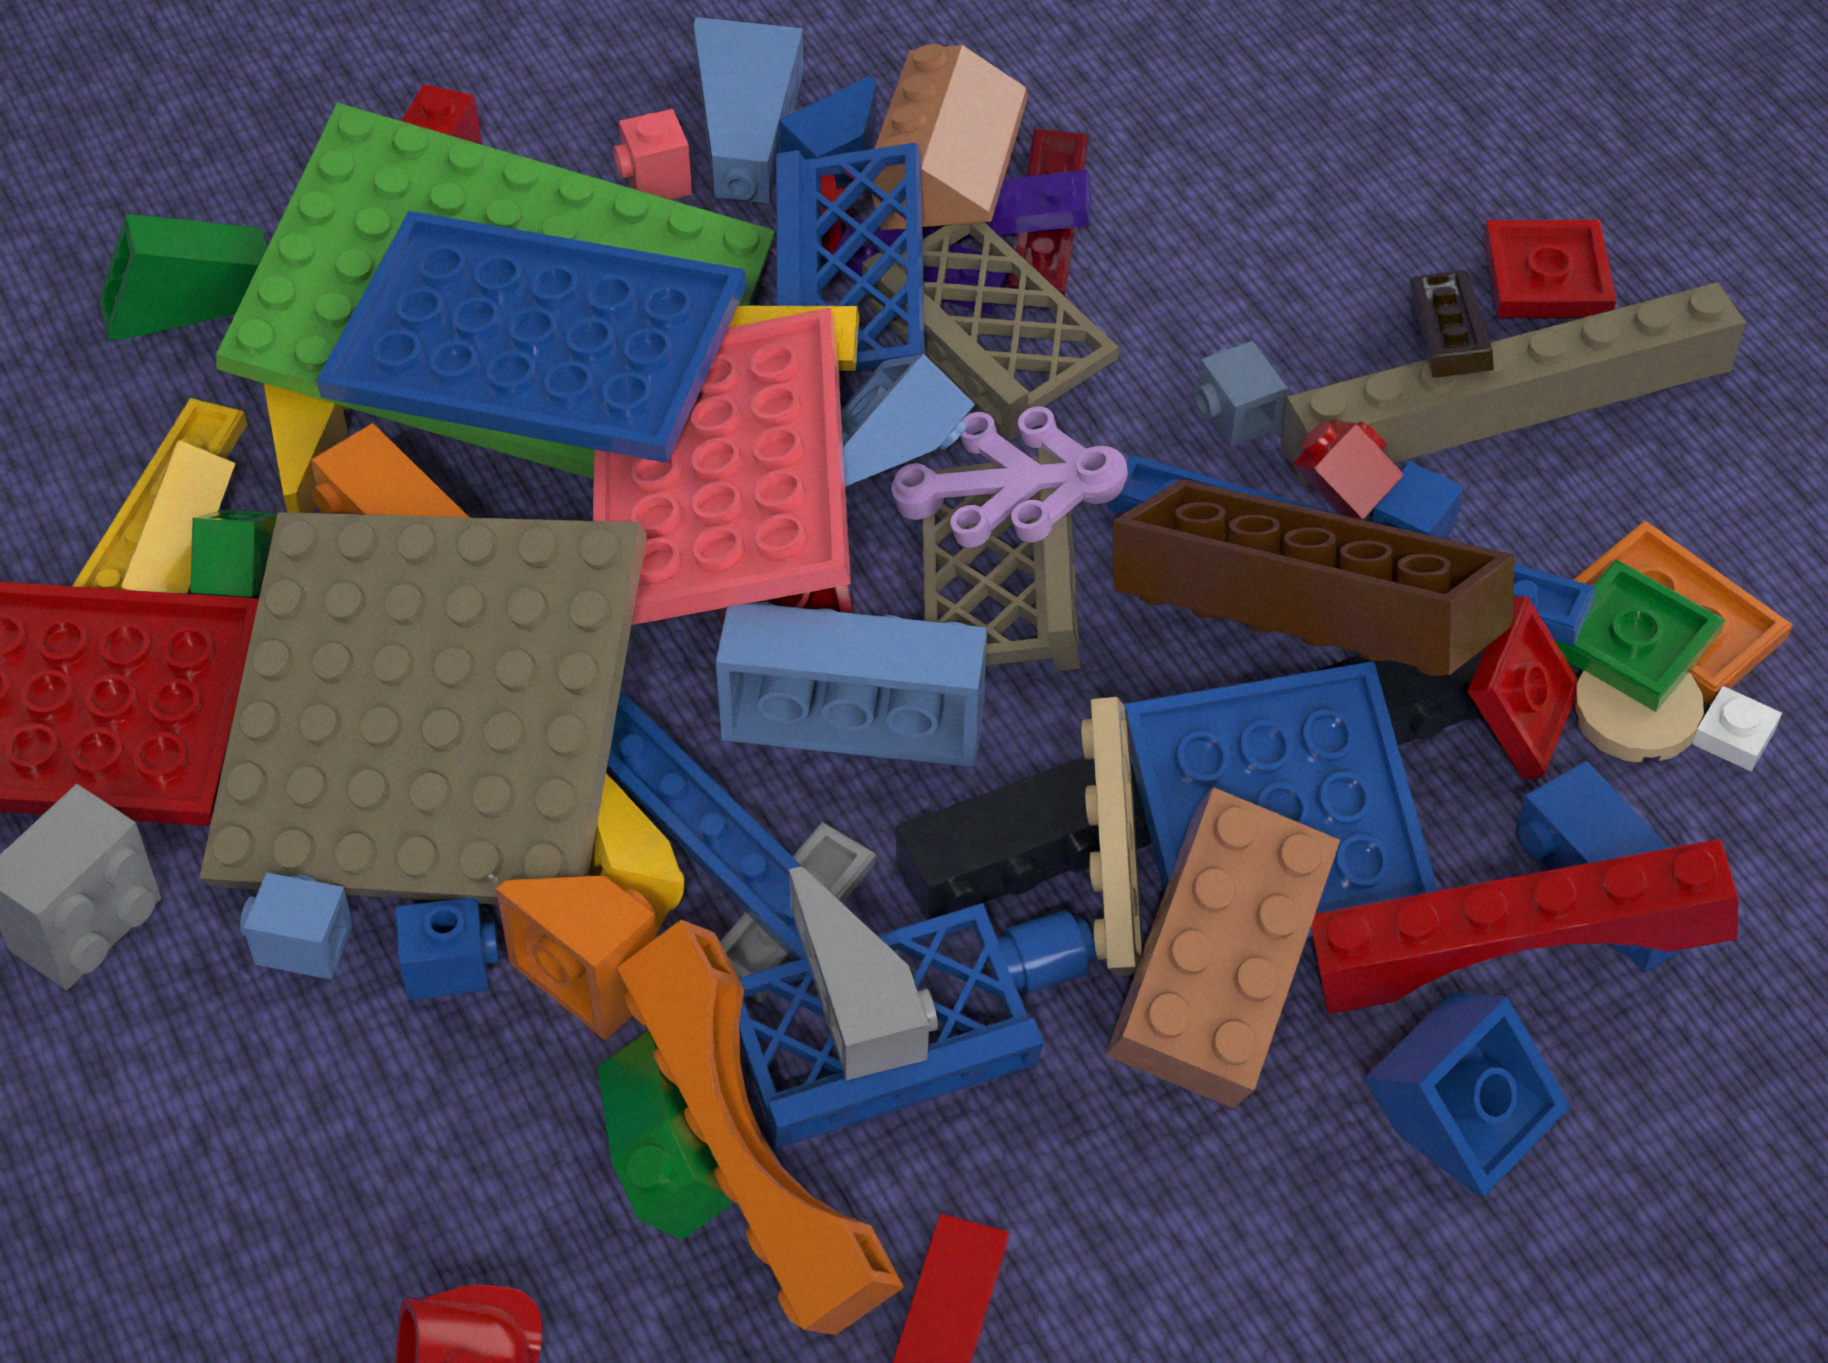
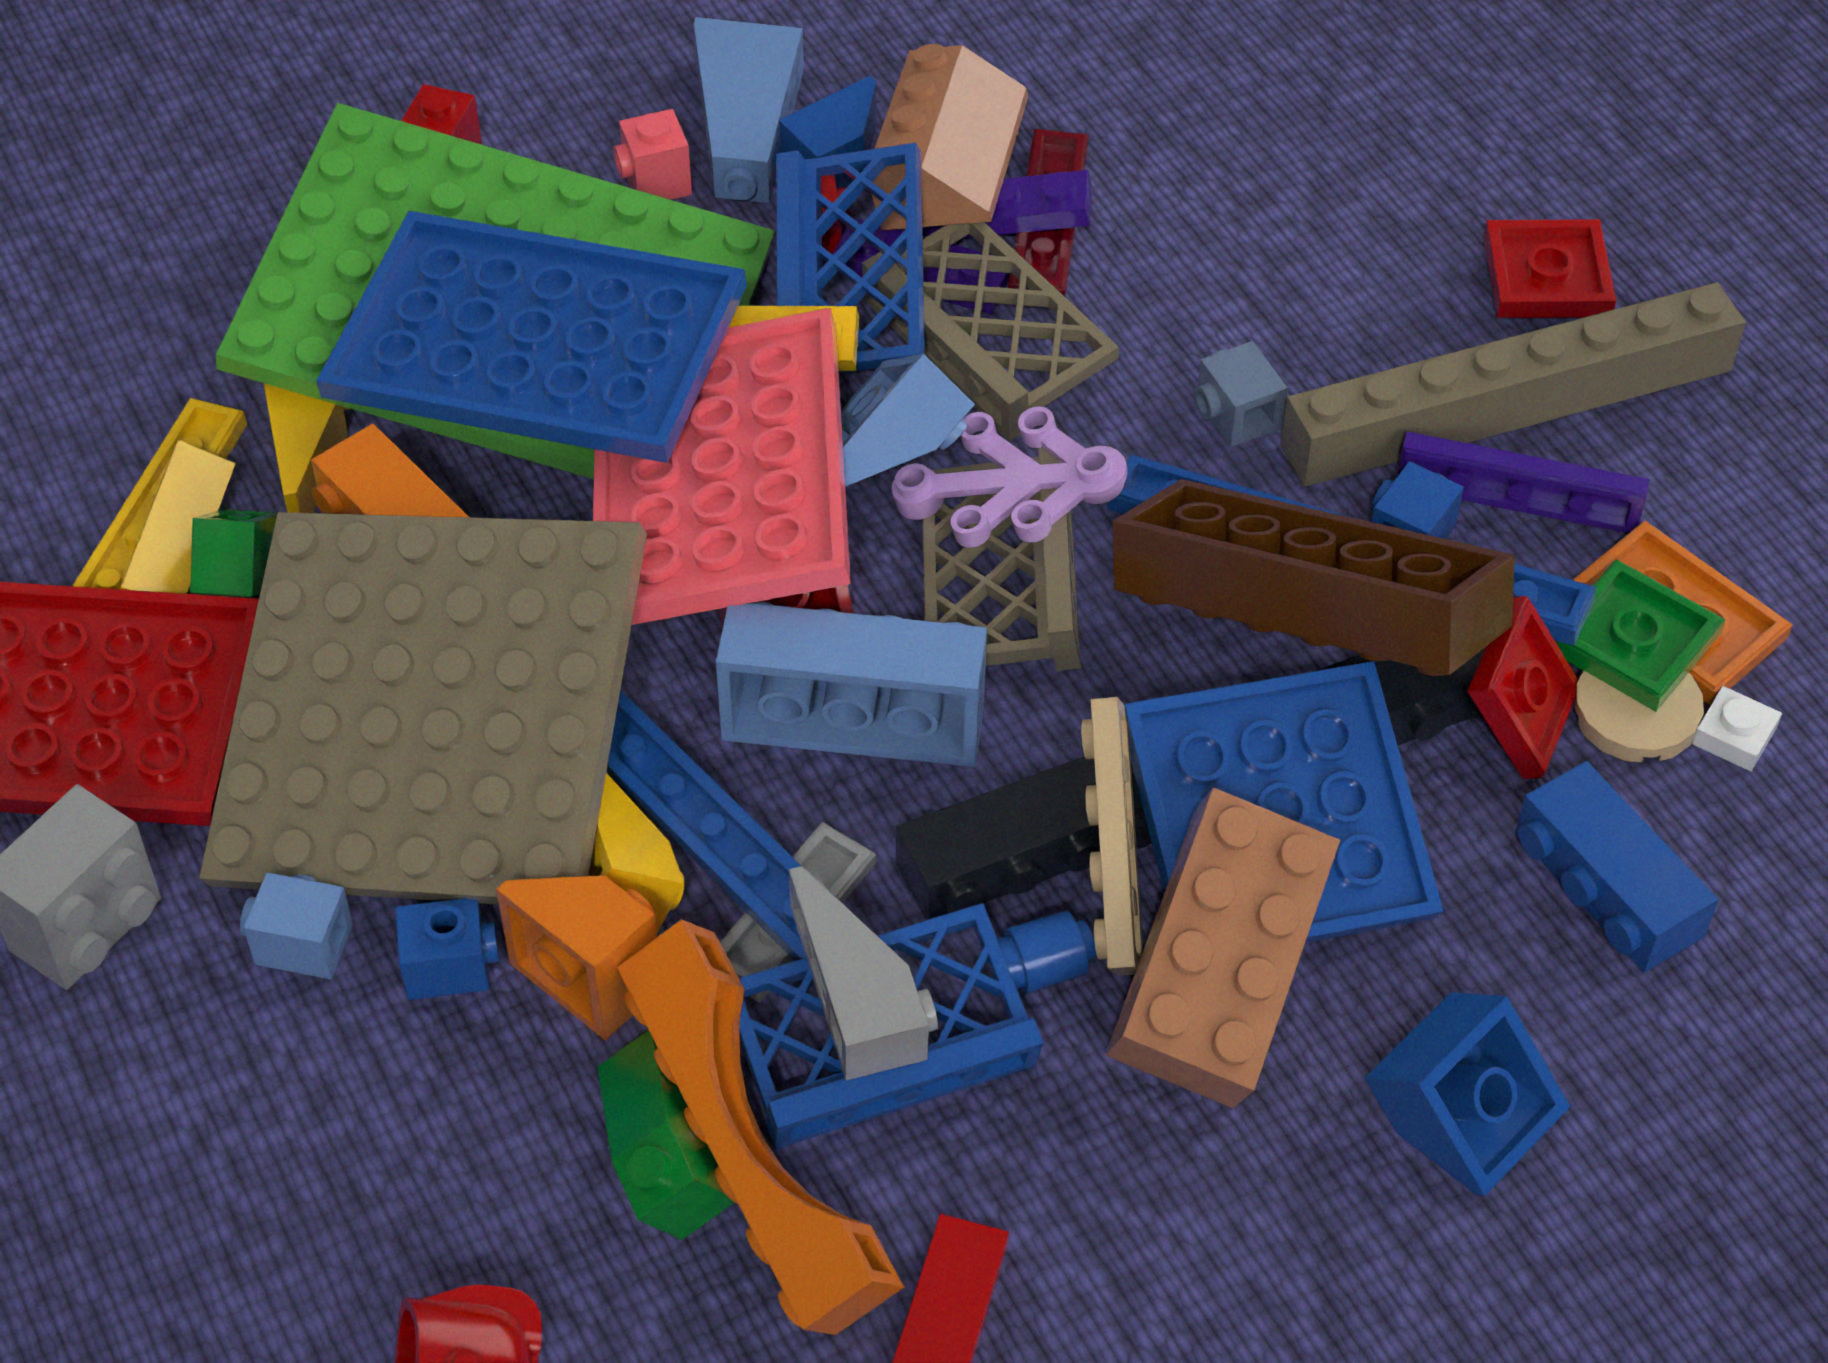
green slope [99,214,267,340] -> none
brick [1292,420,1404,519] -> none
red arch [1311,839,1738,1014] -> none
dark brown tile [1410,270,1494,378] -> none
none -> dark purple tile [1398,431,1650,533]

